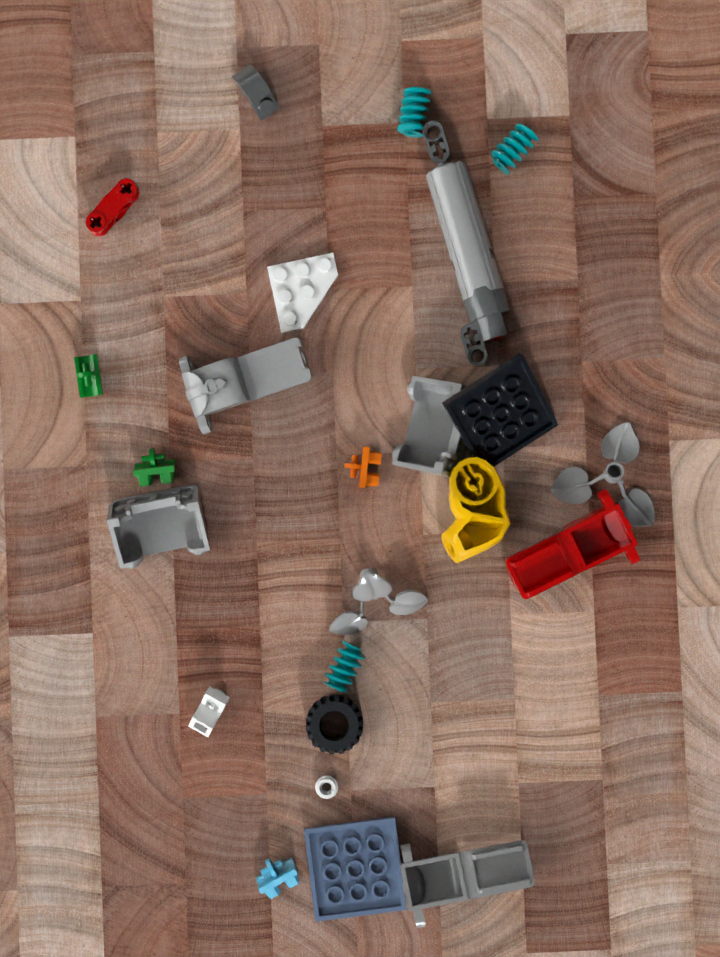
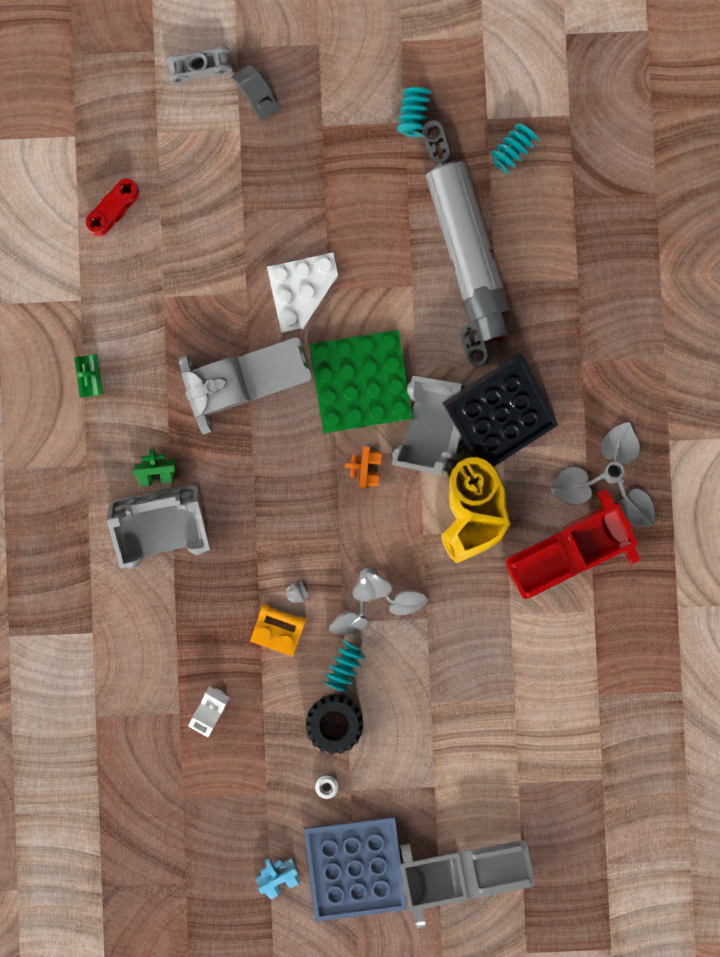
none -> light grey piece [165,46,233,84]
none -> light orange plate [250,603,307,657]
none -> light grey plate [286,580,309,603]
none -> green plate [309,330,413,434]

